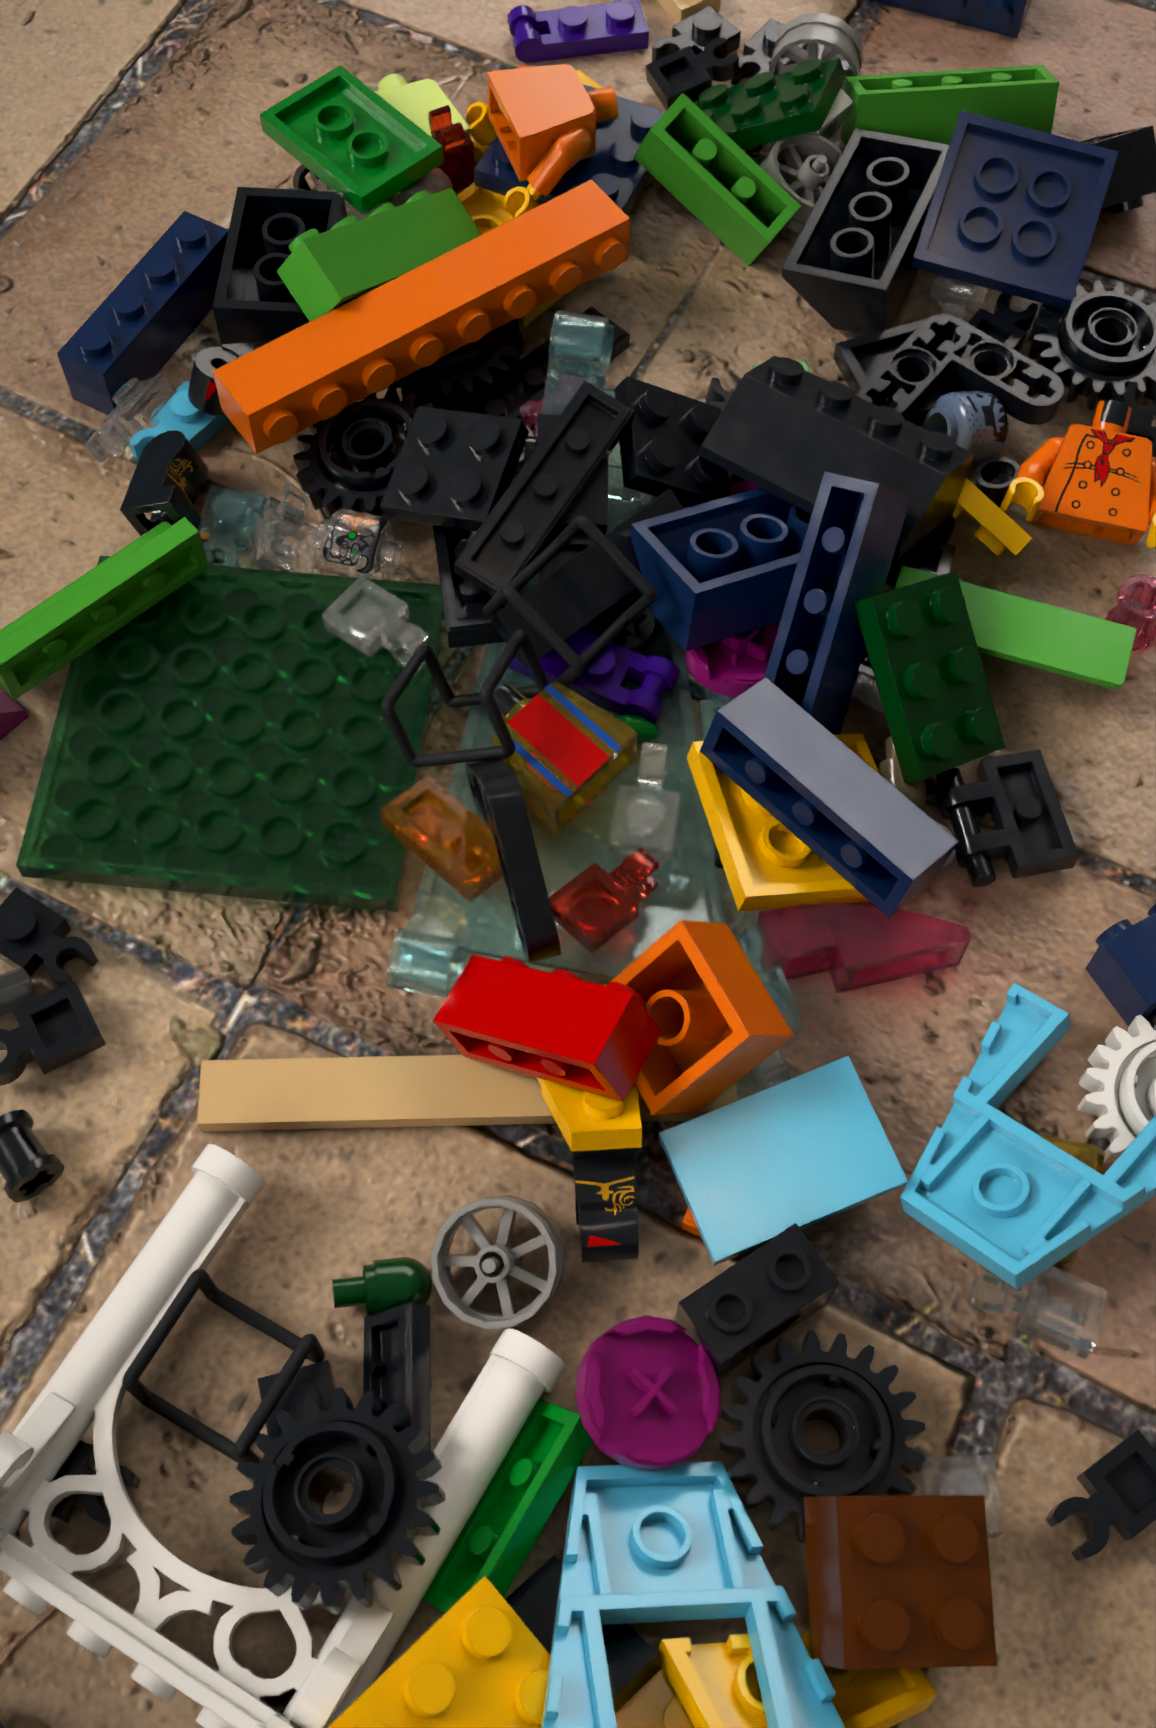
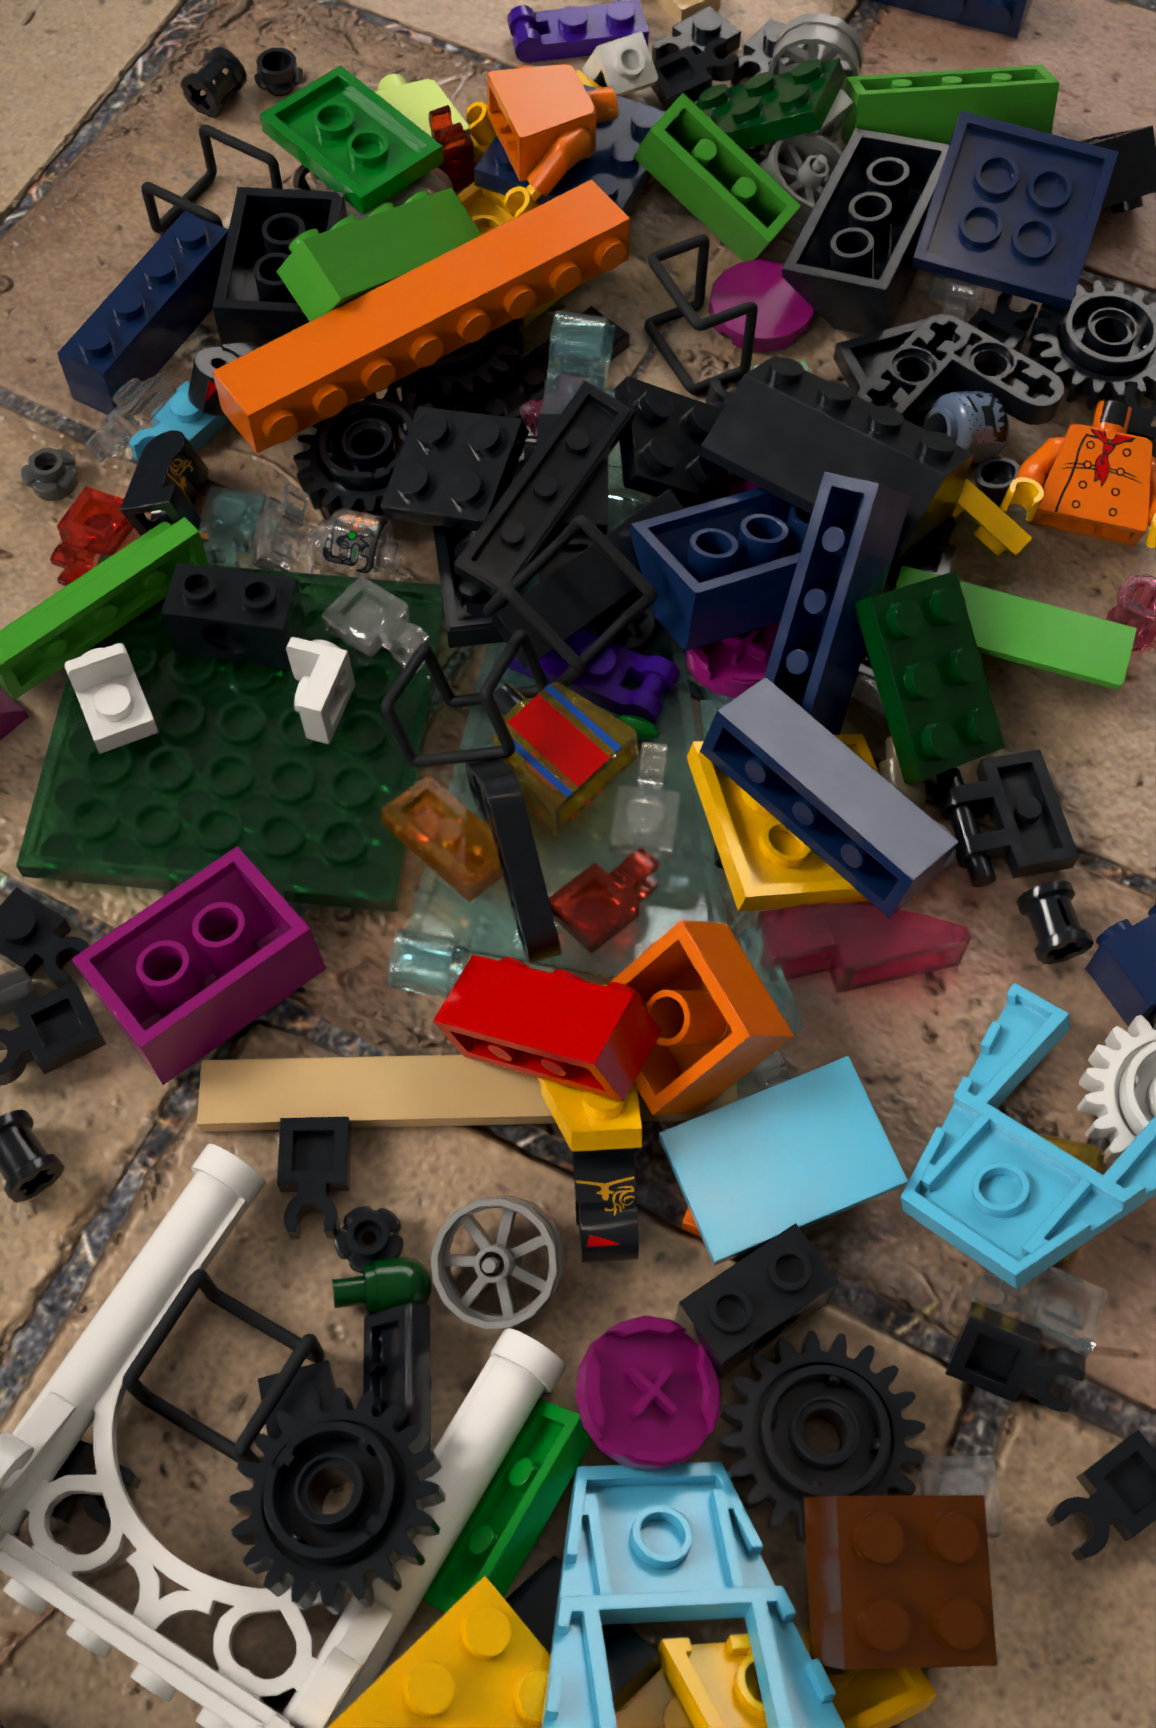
none -> dark grey plate [21,448,78,501]
none -> clear red plate [50,486,134,586]
none -> white bracket [64,643,159,754]
none -> magenta slope [71,846,326,1085]
none -> black piece [141,124,283,233]
none -> black brick [161,563,306,670]
none -> black bush [181,47,247,117]
none -> black plate [254,48,303,96]
none -> black plate [277,1117,352,1239]
none -> white bracket [286,637,355,744]
none -> black plate [335,1206,404,1274]
none -> white bracket [582,31,658,96]
none -> black piece [644,234,758,395]
none -> magenta tile [709,259,814,352]
none -> black plate [945,1301,1086,1412]
none -> black bush [1016,881,1094,964]

